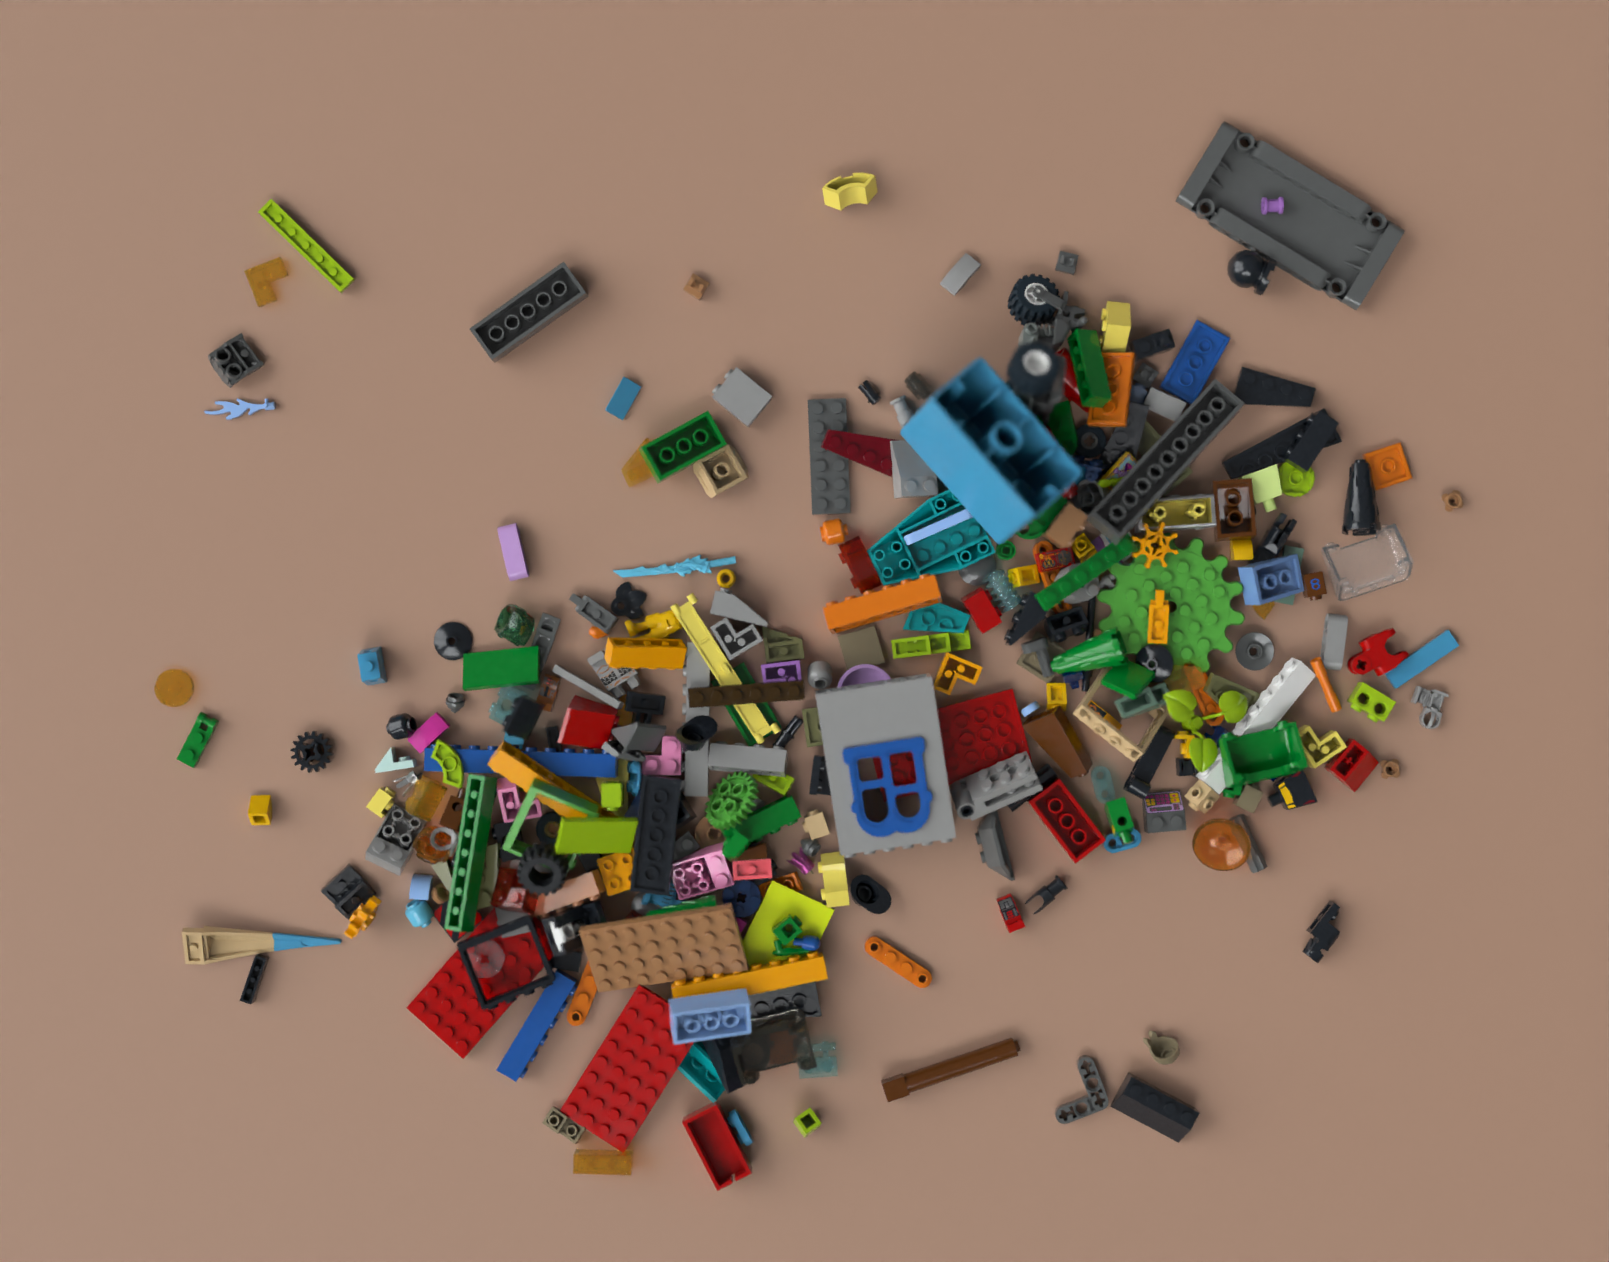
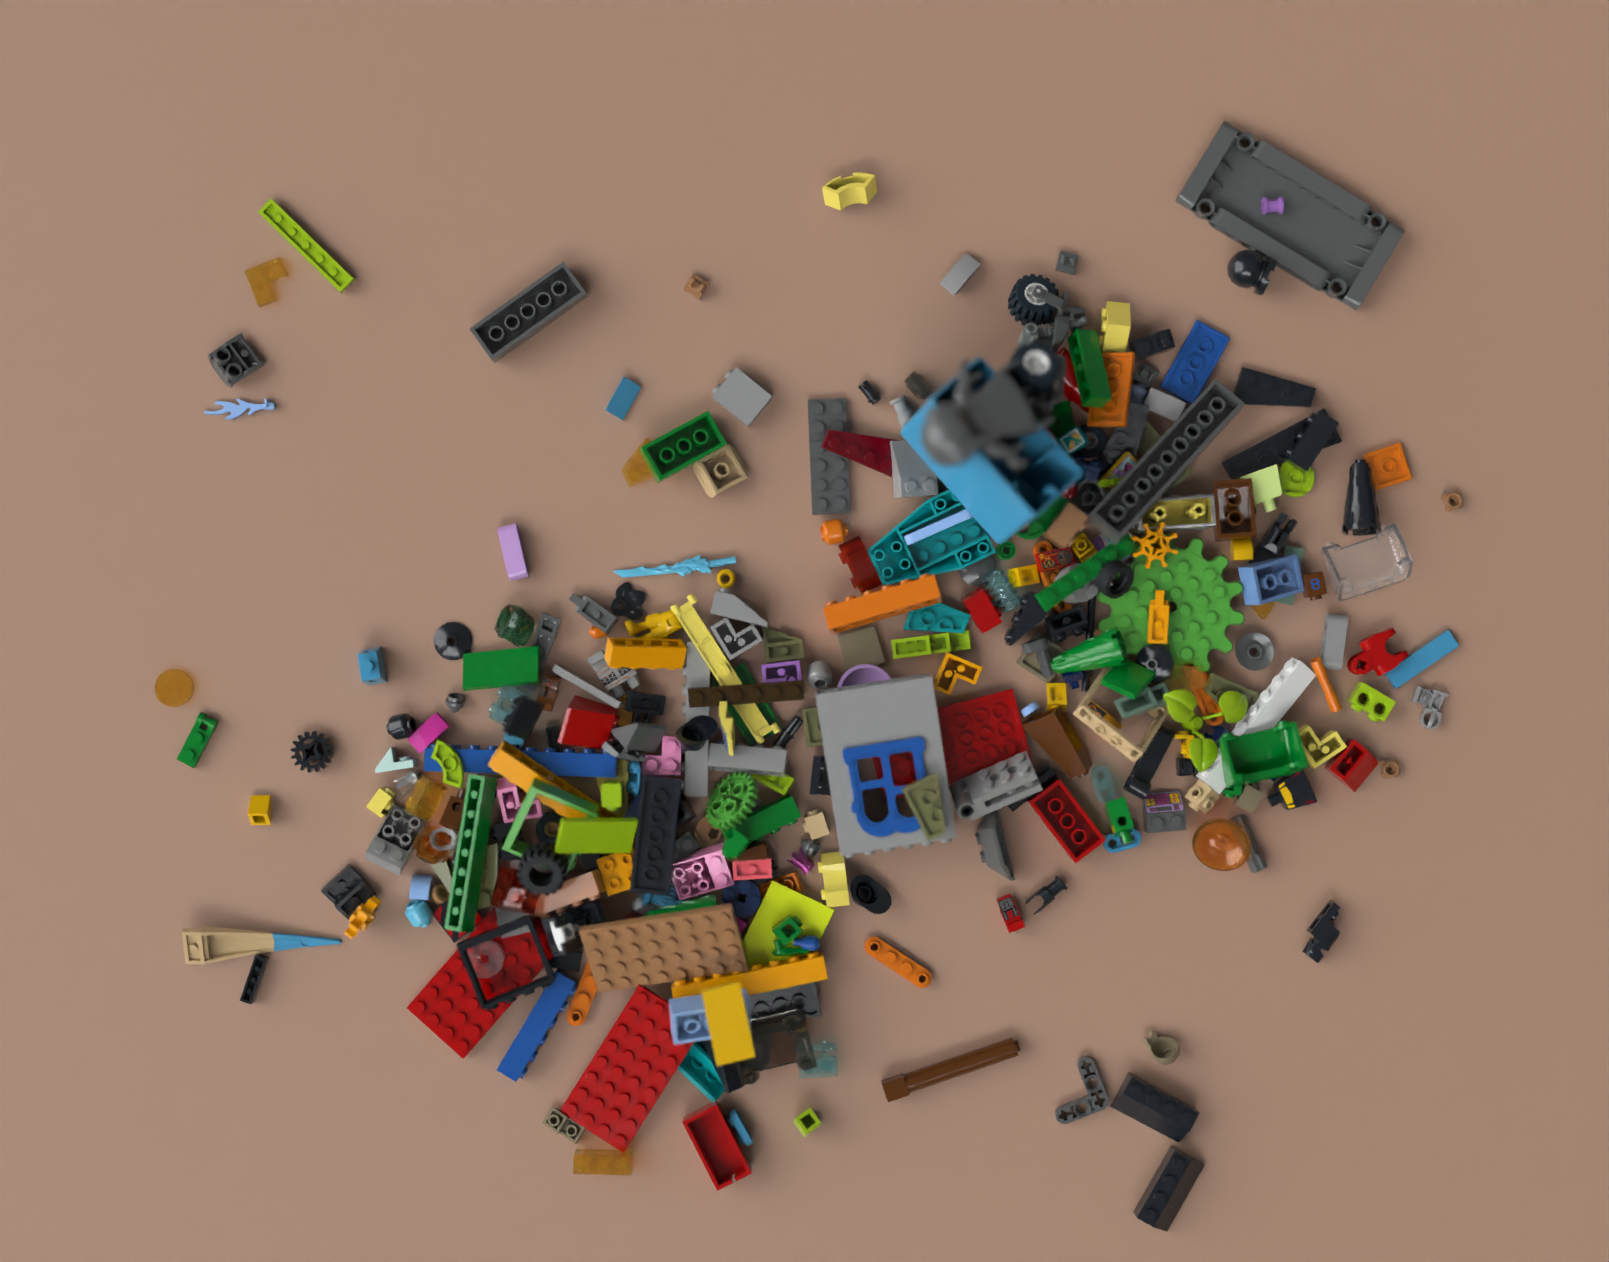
none -> yellow tile [701,981,755,1066]
none -> light yellow slope [719,701,735,756]
none -> olive wing [902,771,946,841]
none -> dark grey piece [921,359,1055,470]
none -> teal brick [1058,426,1091,456]
none -> black tyre [1096,560,1134,599]
none -> black slope [1133,1146,1205,1232]

